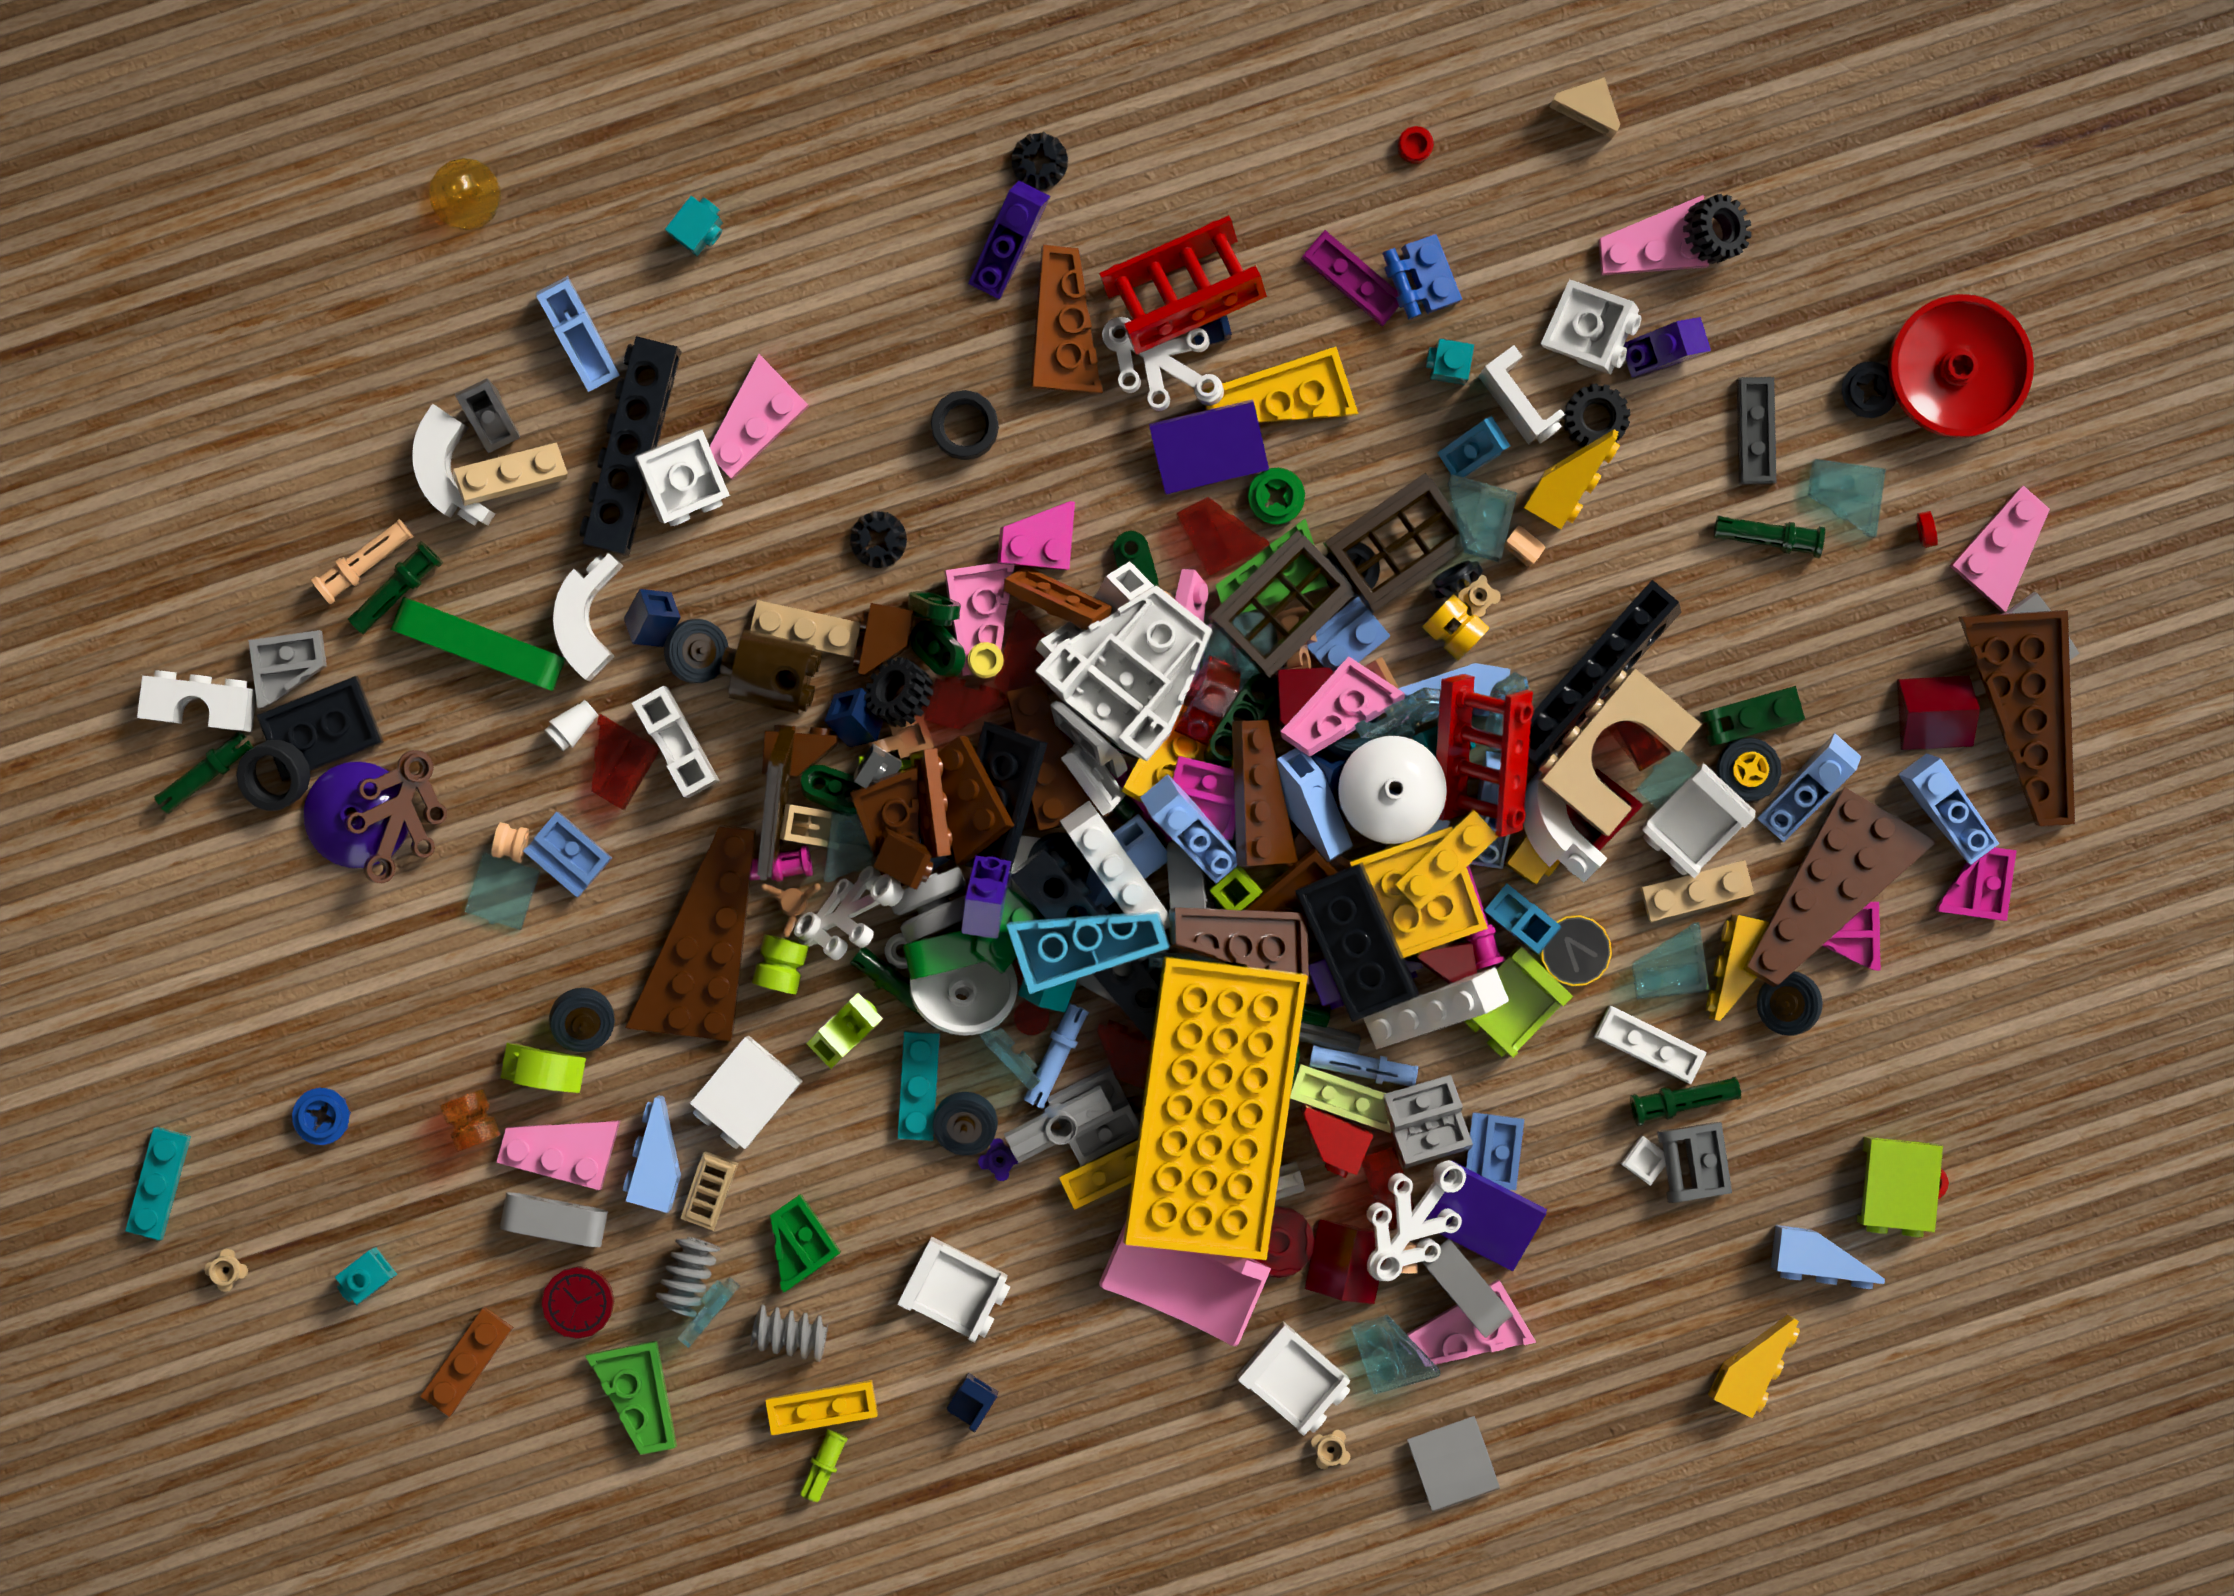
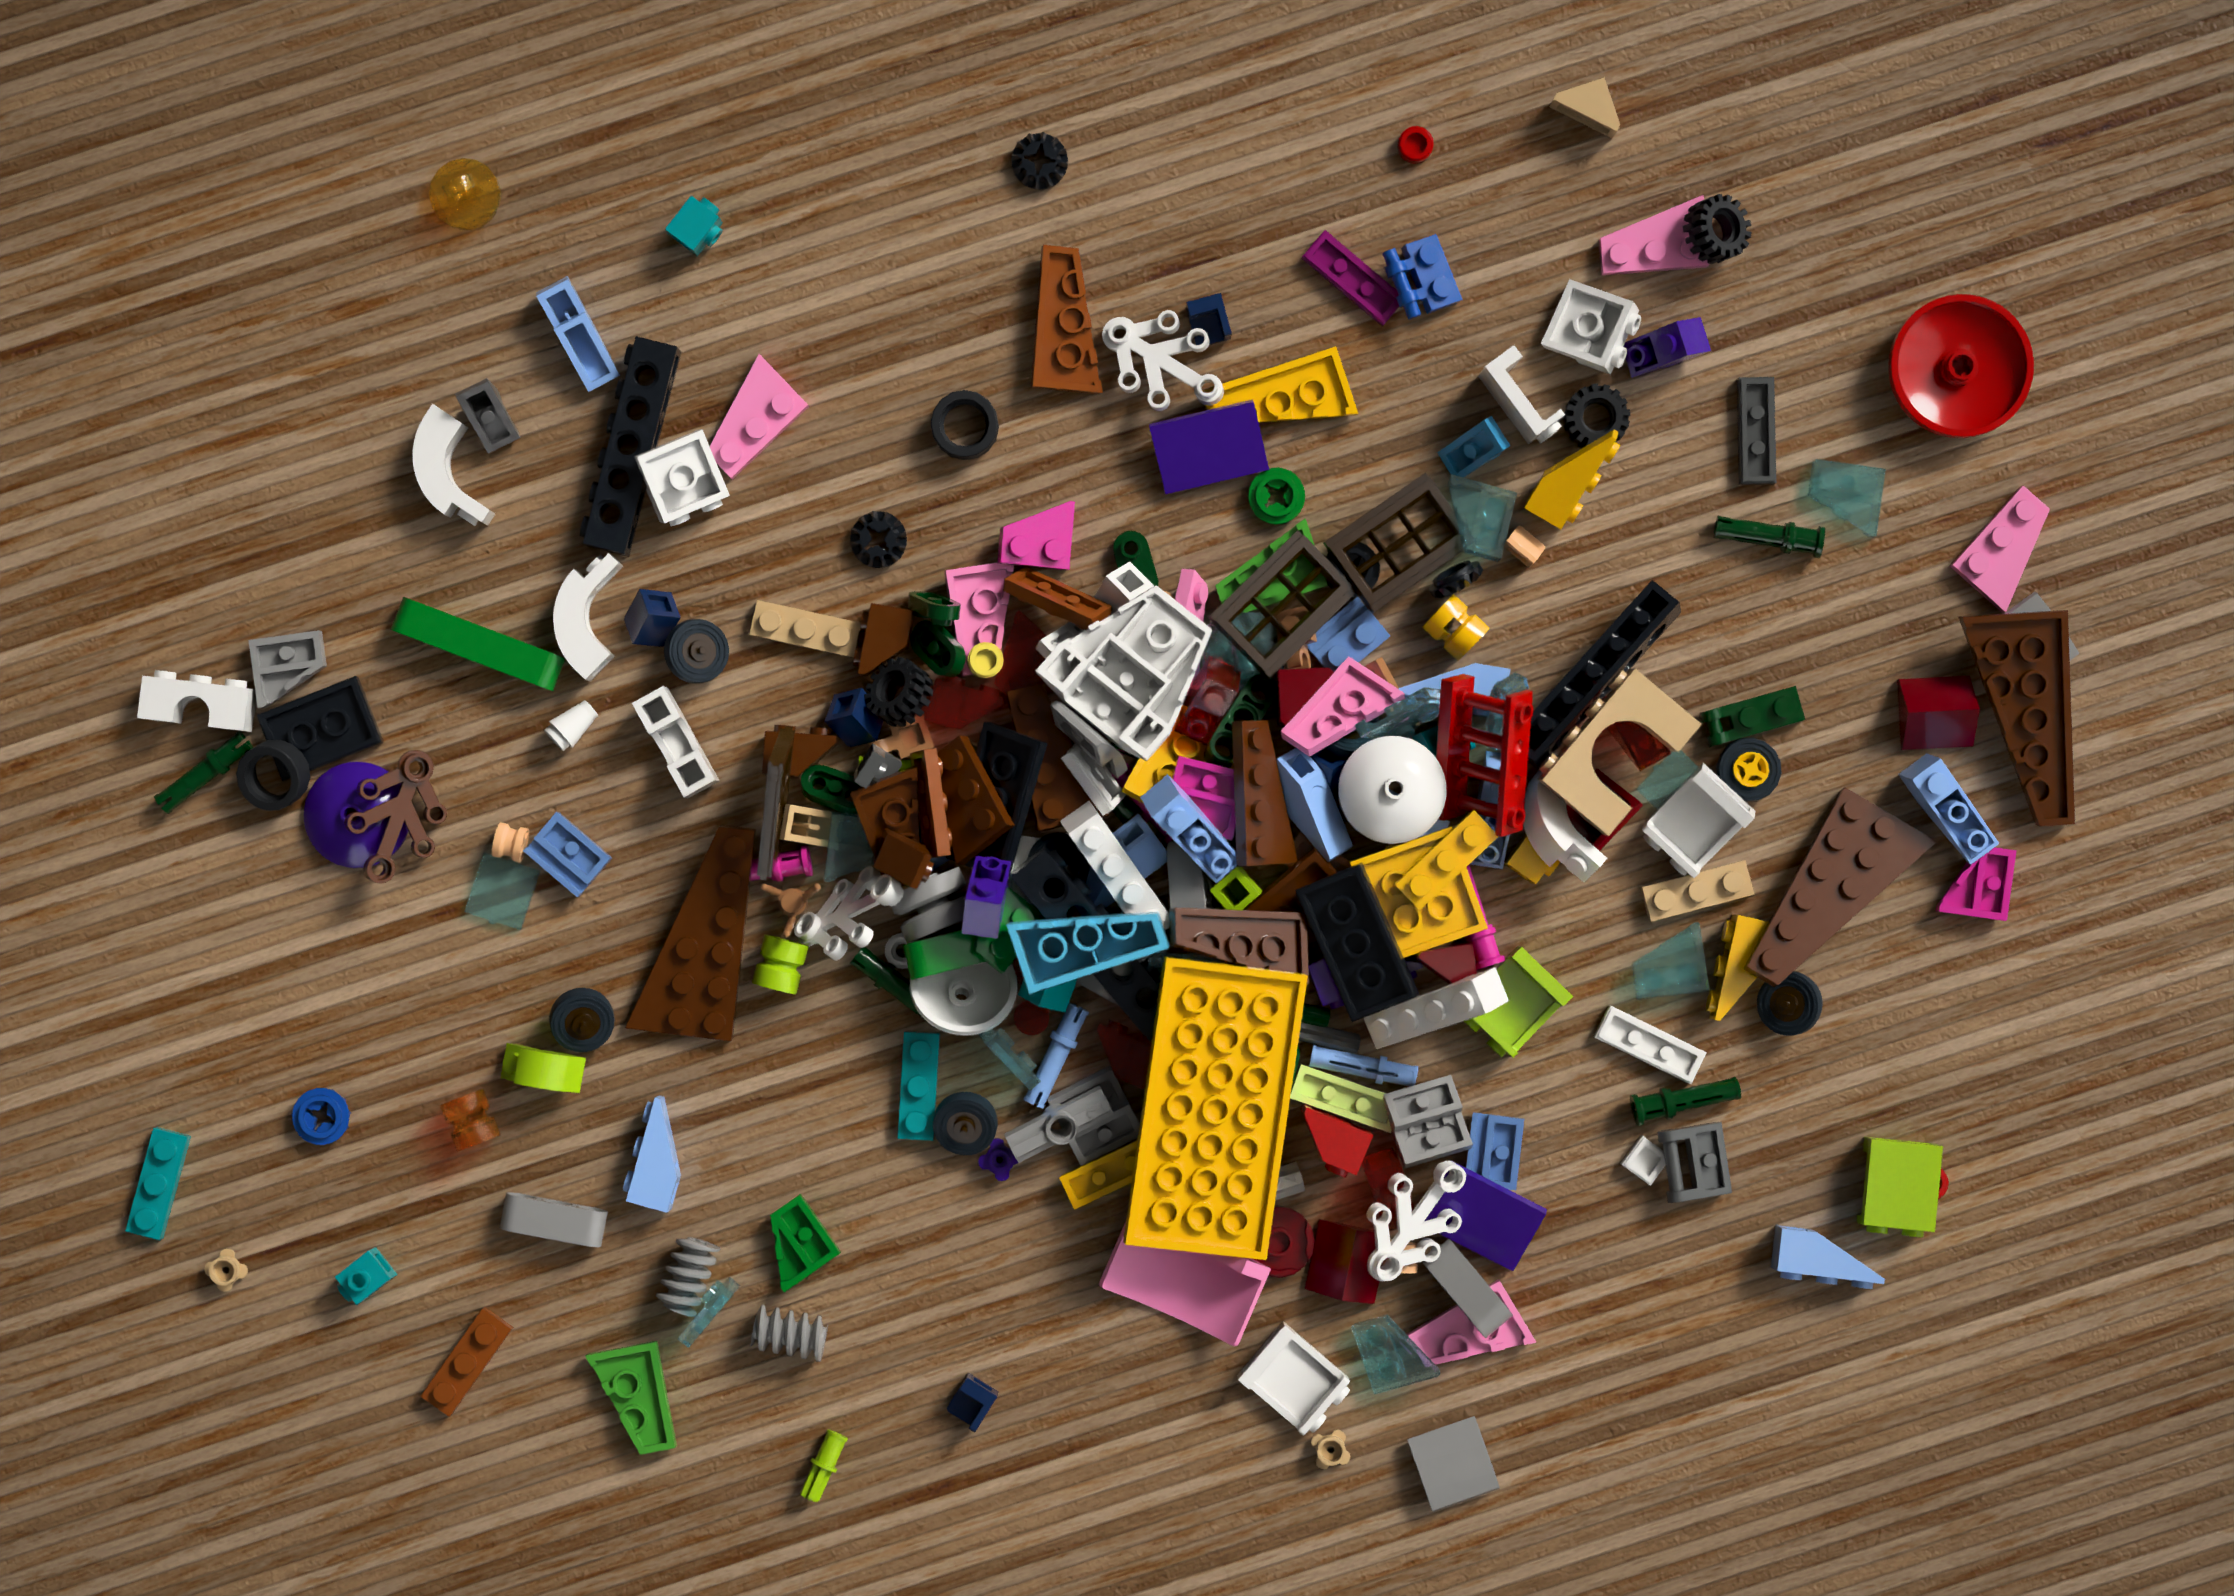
light nougat pin [311,519,414,604] -> none
dark green pin [347,541,443,635] -> none
tan plate [453,442,568,506] -> none
bright pink wing [496,1121,620,1190] -> none
dark red tile [542,1266,615,1339] -> none
clear red wing [591,714,660,810] -> none
tan slope [680,1151,739,1231] -> none
white panel [690,1036,803,1149] -> none
dark brown cylinder [720,629,823,714] -> none
yellow plate [765,1380,878,1436] -> none
lime brick [806,993,883,1069] -> none
white panel [898,1237,1010,1343] -> none
dark purple slope [968,180,1051,300] -> none
red fence [1099,215,1267,355] -> none
clear red wing [1176,497,1270,577] -> none
teal brick [1426,338,1475,385] -> none
tan plate [1458,575,1501,617] -> none
dark azure brick [1484,884,1562,955] -> none
black tile [1540,915,1612,986] -> none
yellow slope [1708,1314,1799,1419] -> none
light blue slope [1757,733,1861,842] -> none
dark pink wing [1822,902,1881,971] -> none
black gear [1840,361,1897,419] -> none
red tile [1916,511,1938,548] -> none

